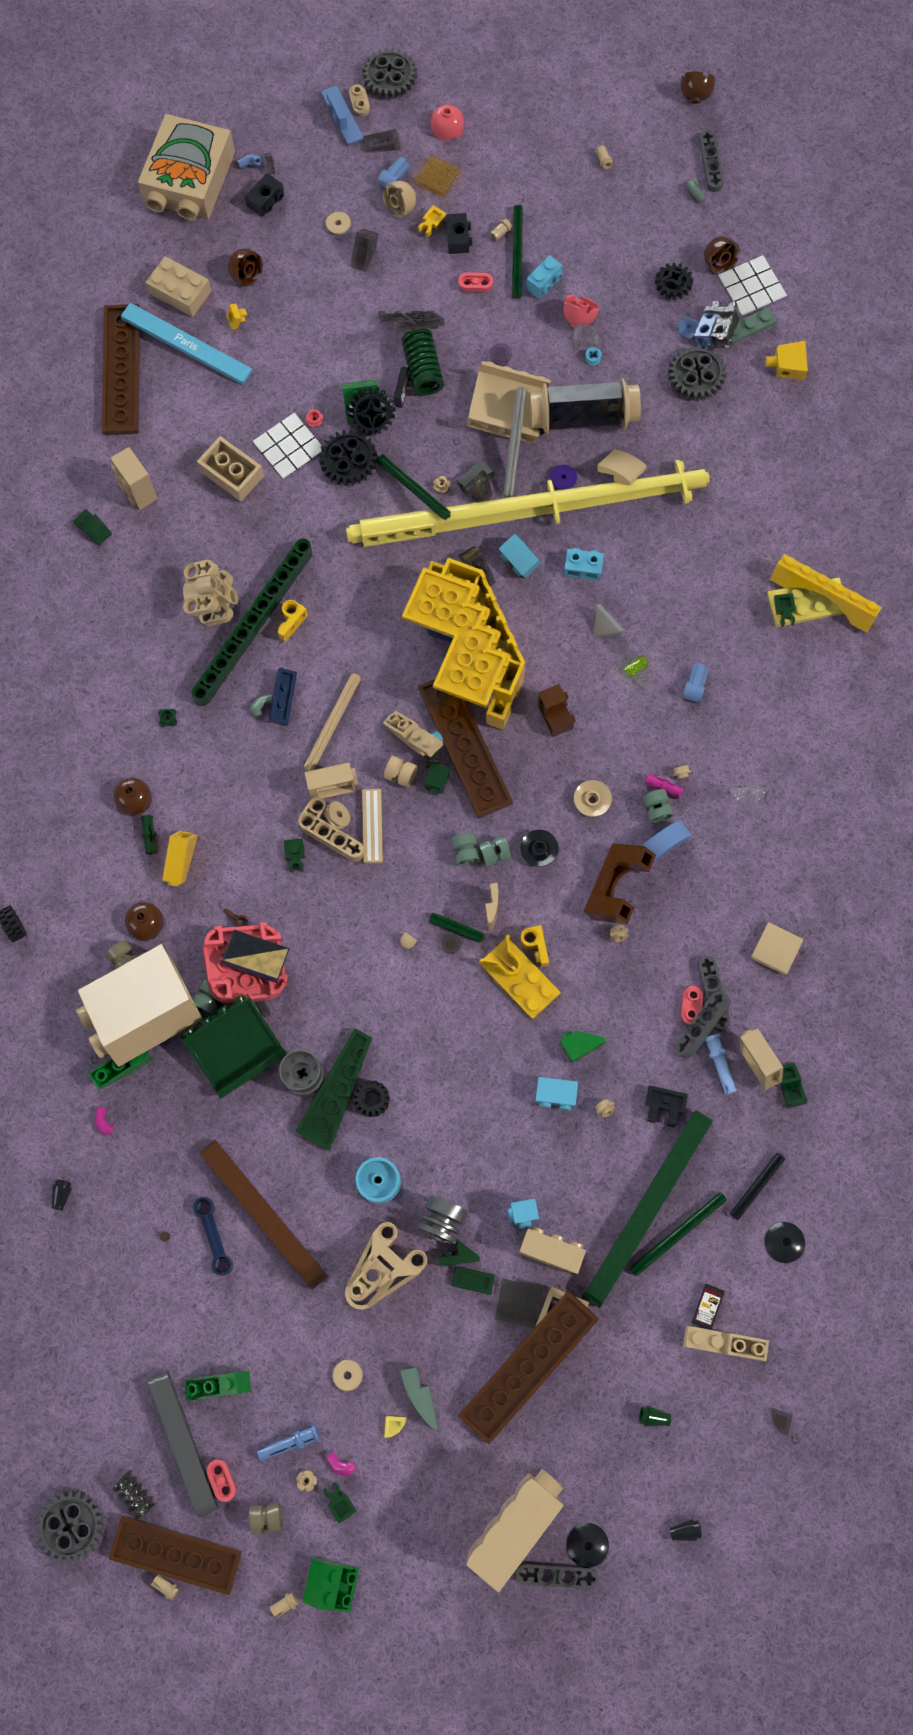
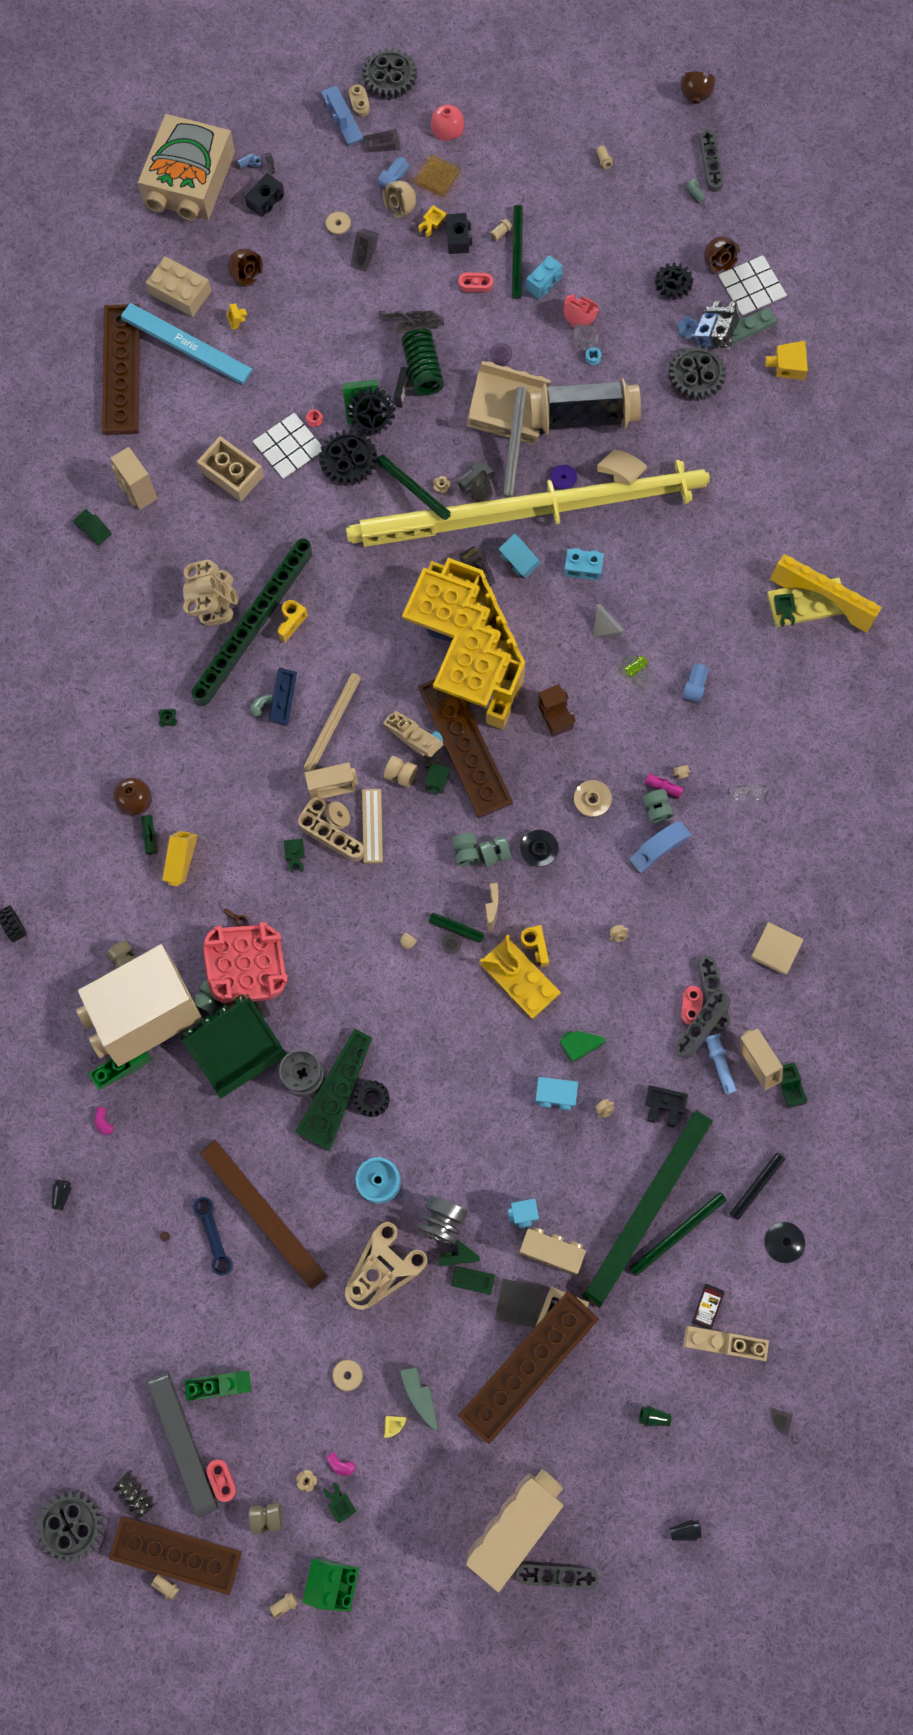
reddish brown cylinder [125,902,164,941] -> none
tile [221,929,290,983] -> none
medium blue pin [257,1424,321,1462] -> none
black dish [567,1523,609,1568] -> none
reddish brown arch [583,843,656,925] -> none

